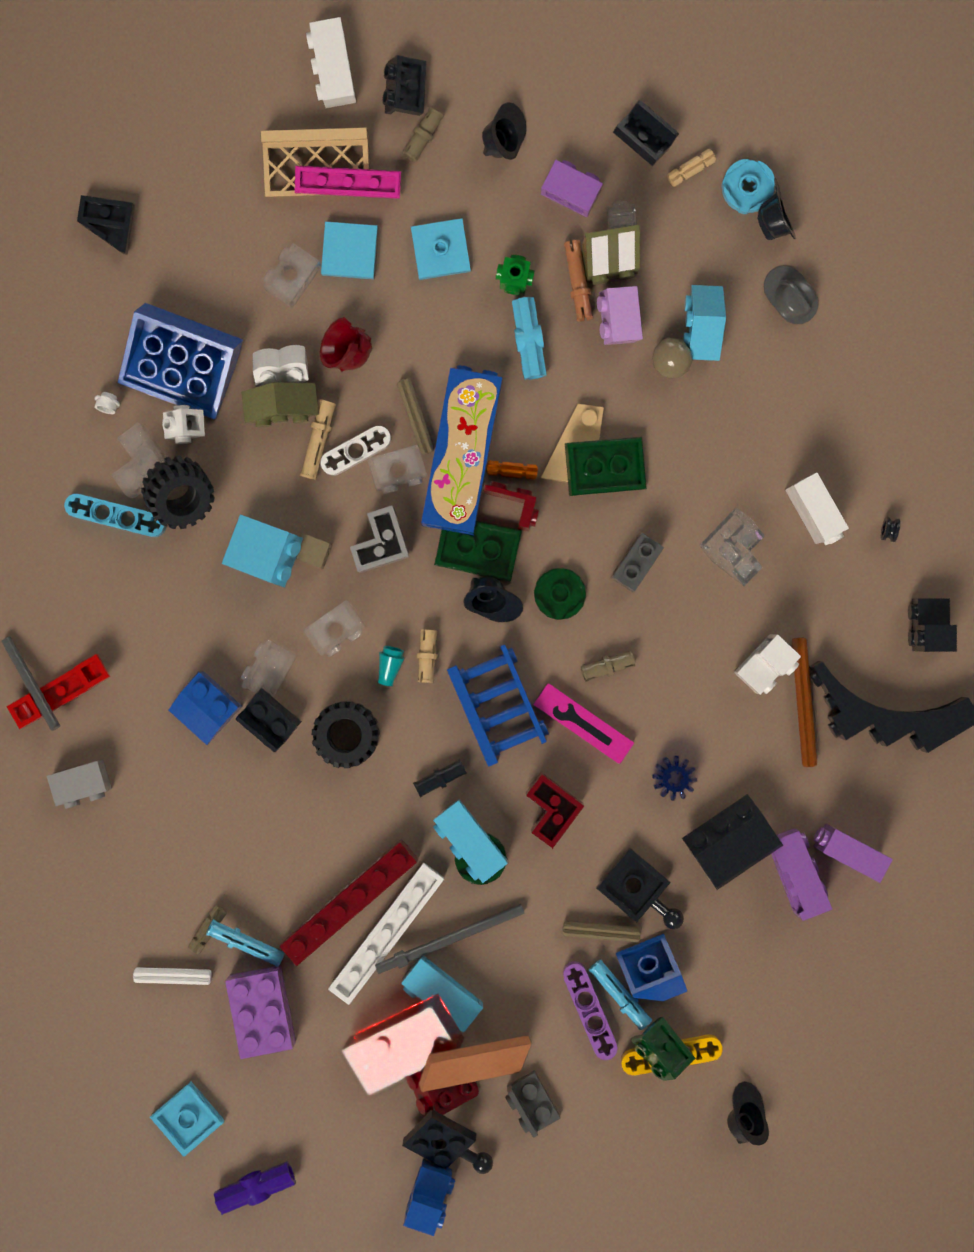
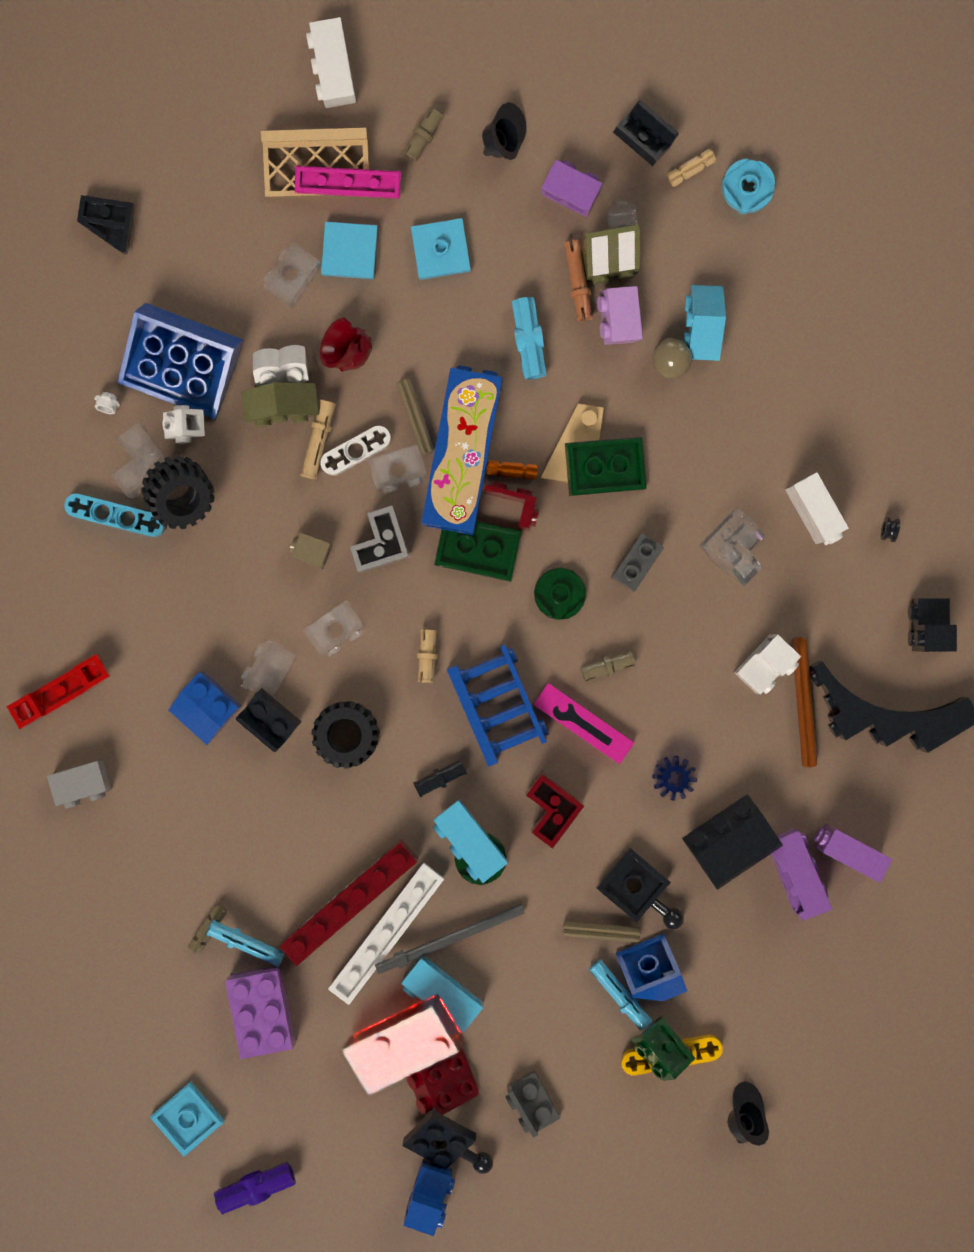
dark grey bar [1,637,60,731] -> none
white axle [133,967,212,985] -> none
medium azure brick [222,515,303,588] -> none
teal cone [378,646,405,686] -> none
black bracket [382,55,426,116] -> none
nougat tile [419,1036,531,1092] -> none
black piece [463,577,523,622] -> none
green brick [496,255,535,295] -> none
medium lavender beam [563,961,618,1060] -> none
black piece [757,178,796,240] -> none
dark grey piece [764,266,818,324] -> none

